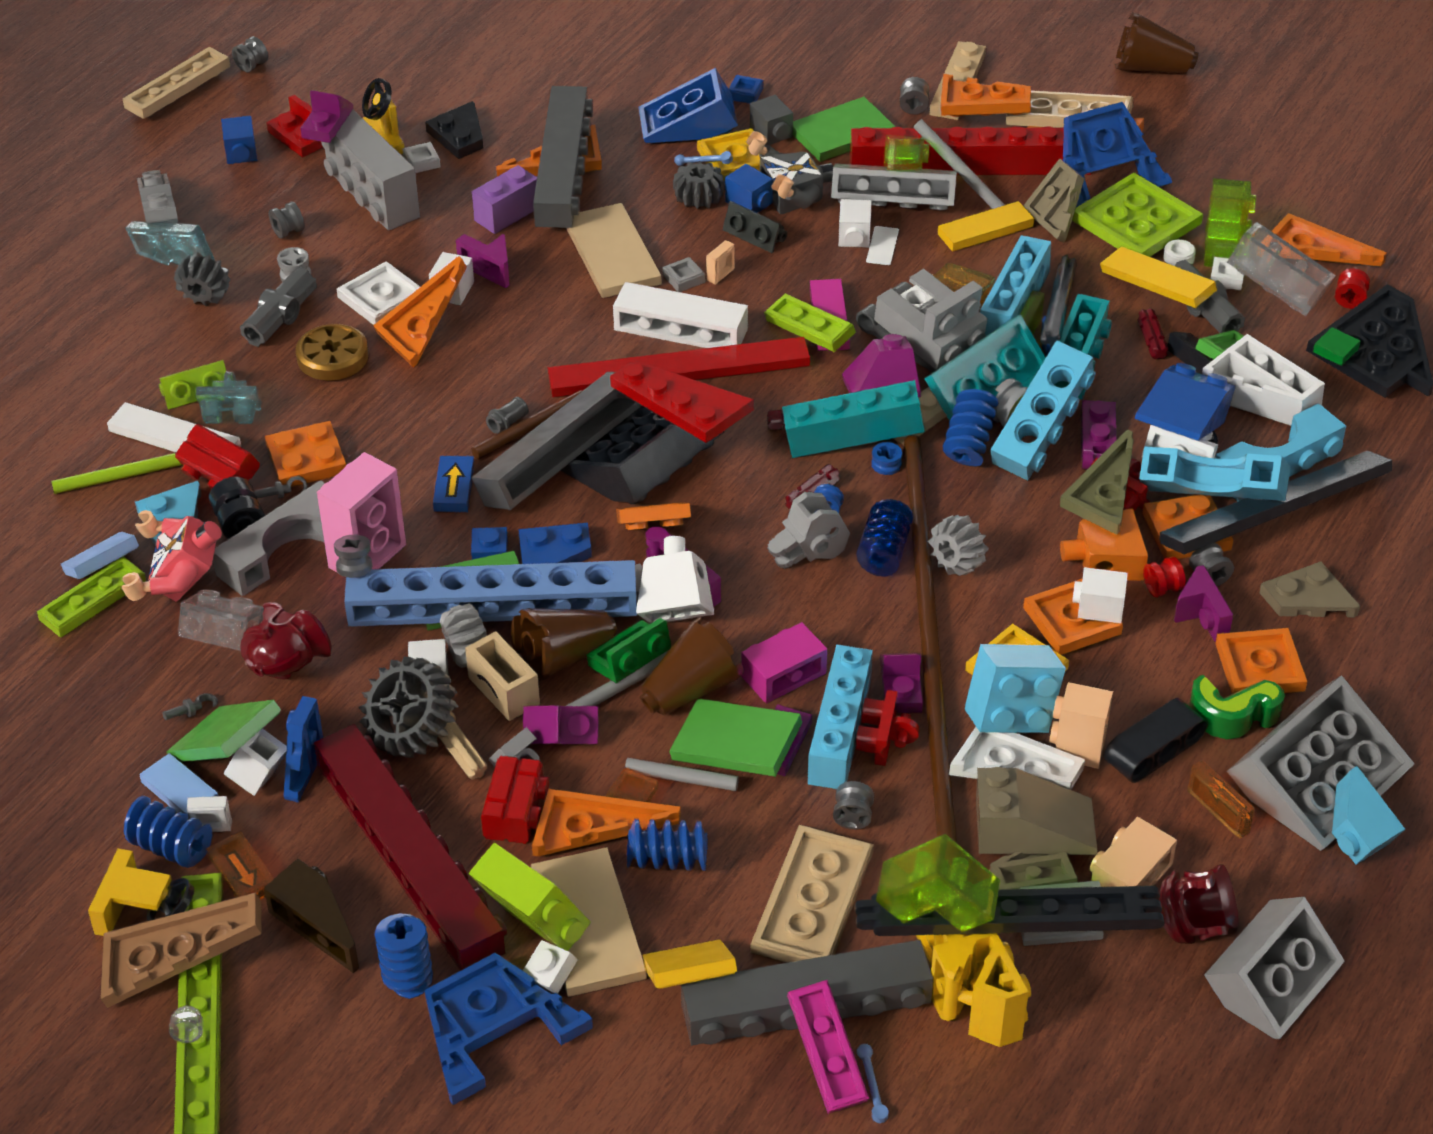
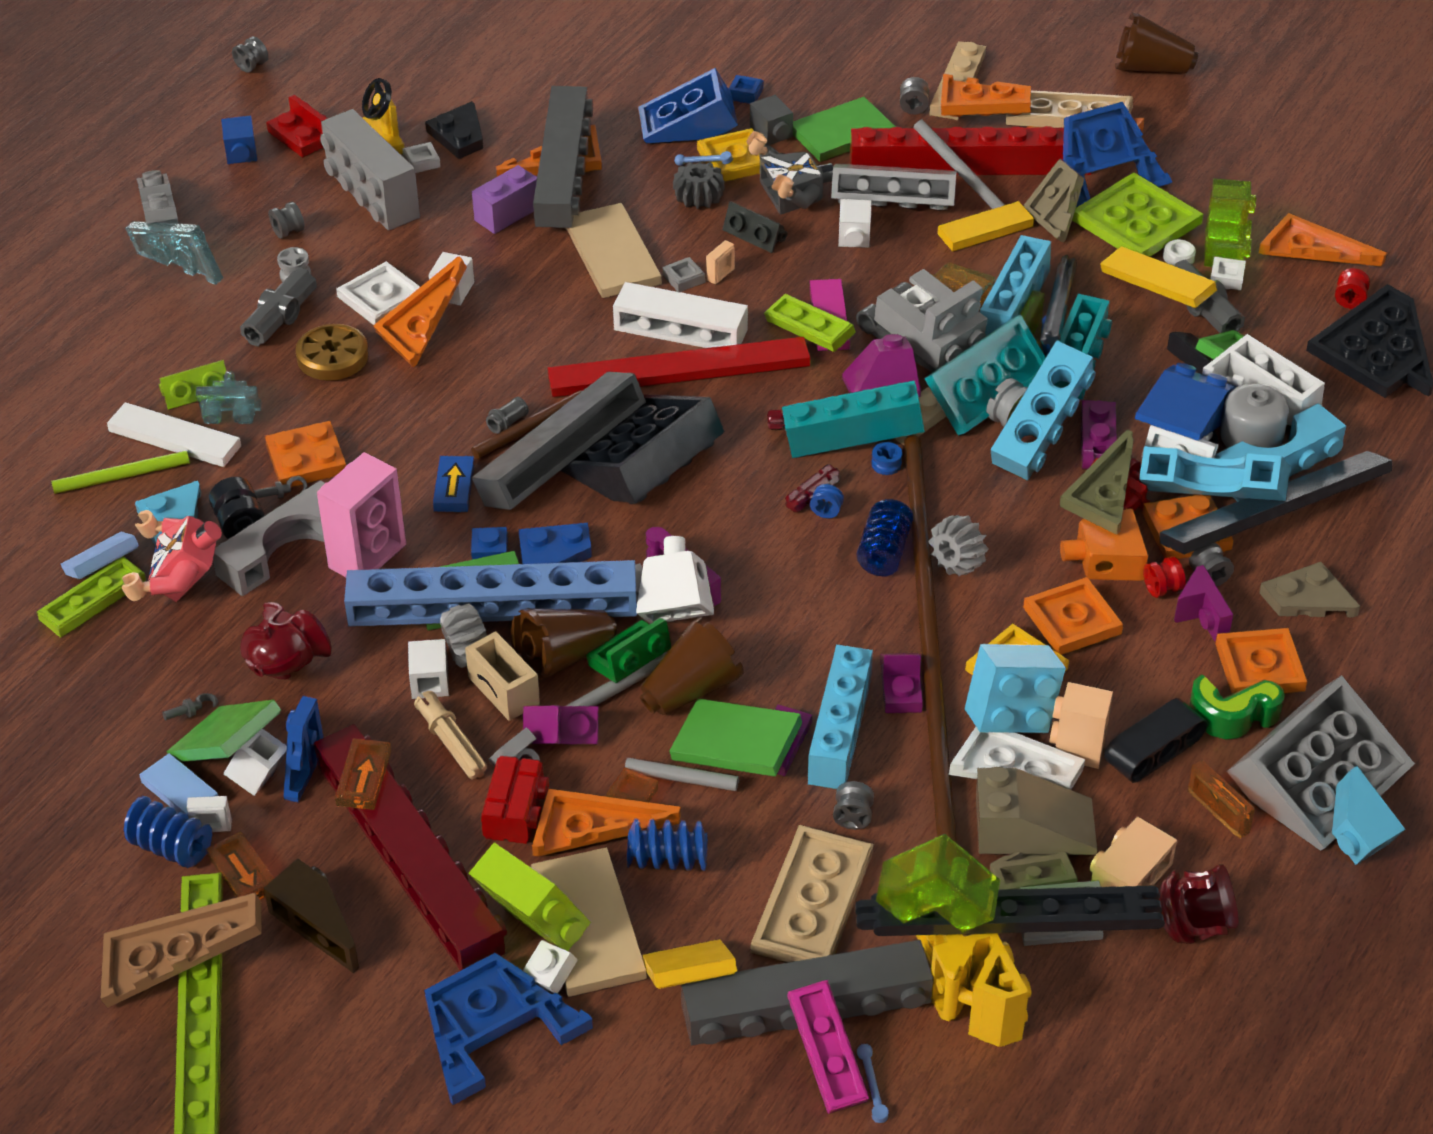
yellow piece [88,848,194,936] -> none
tan plate [123,47,230,119] -> none
clear hinge [169,1005,204,1043] -> none
dark grey gear [174,252,230,306] -> none
red brick [175,424,260,489] -> none
clear bracket [178,590,264,651] -> none
magenta slope [300,90,353,143] -> none
flat silver wheel [334,535,372,578] -> none
dark grey gear [359,656,459,758] -> none
blue piece [374,913,433,999] -> none
magenta slope [456,234,510,288] -> none
red wing [610,360,754,443] -> none
orange plate [616,502,691,530] -> none
blue brick [725,164,773,213] -> none
dark pink brick [741,622,827,704] -> none
light grey hinge [767,492,850,569] -> none
red hips [855,690,920,766] -> none
white sticker [866,226,899,265] -> none
clear neon green slope [884,135,929,170] -> none
blue piece [943,389,999,467] -> none
white brick [1072,567,1128,623] -> none
dark red axle [1137,308,1169,360] -> none
light grey slope [1204,897,1345,1039] -> none
clear brick [1227,222,1336,317] -> none
green tile [1313,327,1360,366] -> none
none -> clear orange tile [335,738,391,810]
none -> light grey head [1220,384,1289,448]

